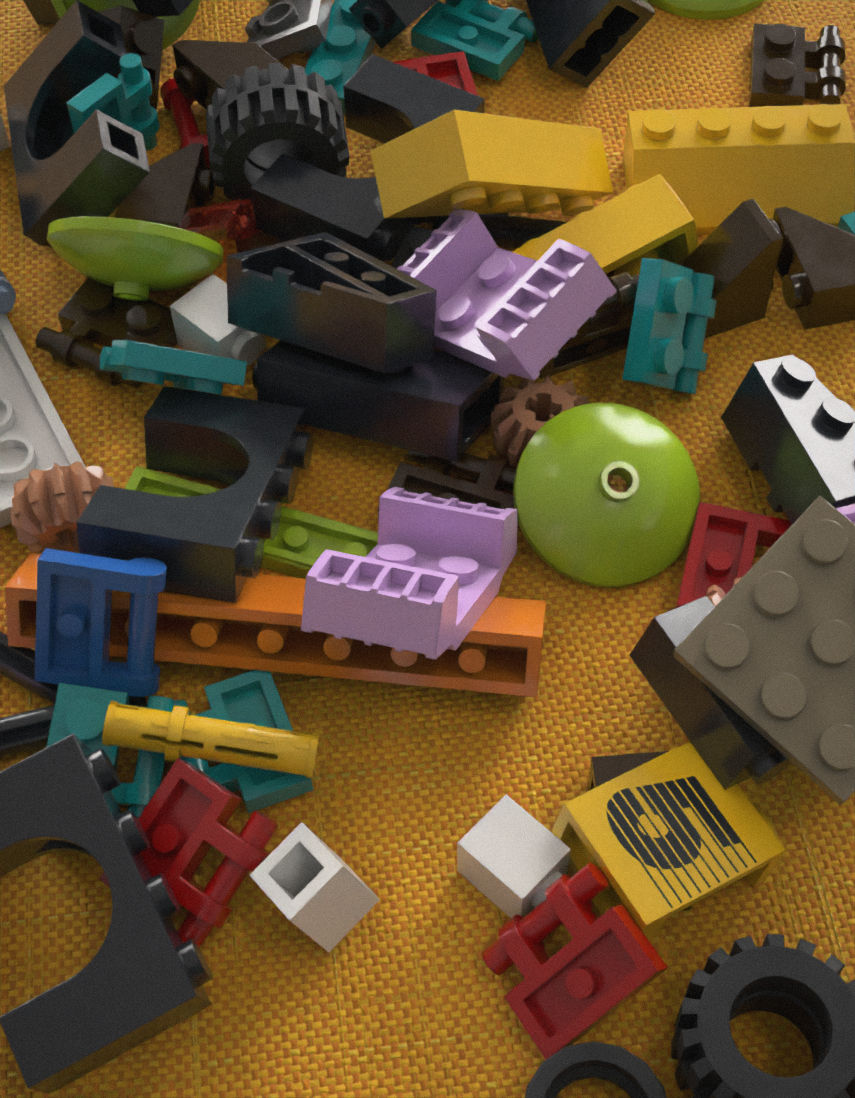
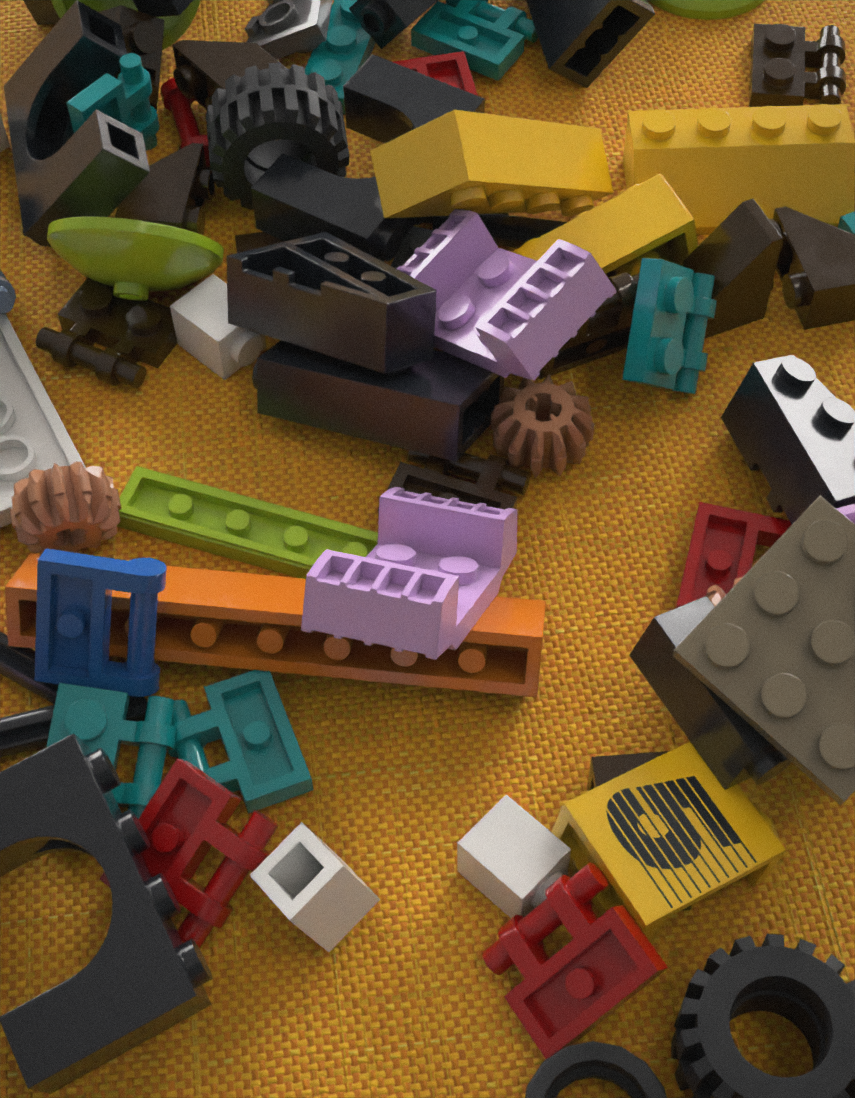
black arch [77,386,313,603] -> none
teal plate [100,340,247,395] -> none
yellow pin [102,701,320,778] -> none
clear red slope [177,199,259,243] -> none
lime dish [513,403,700,588] -> none

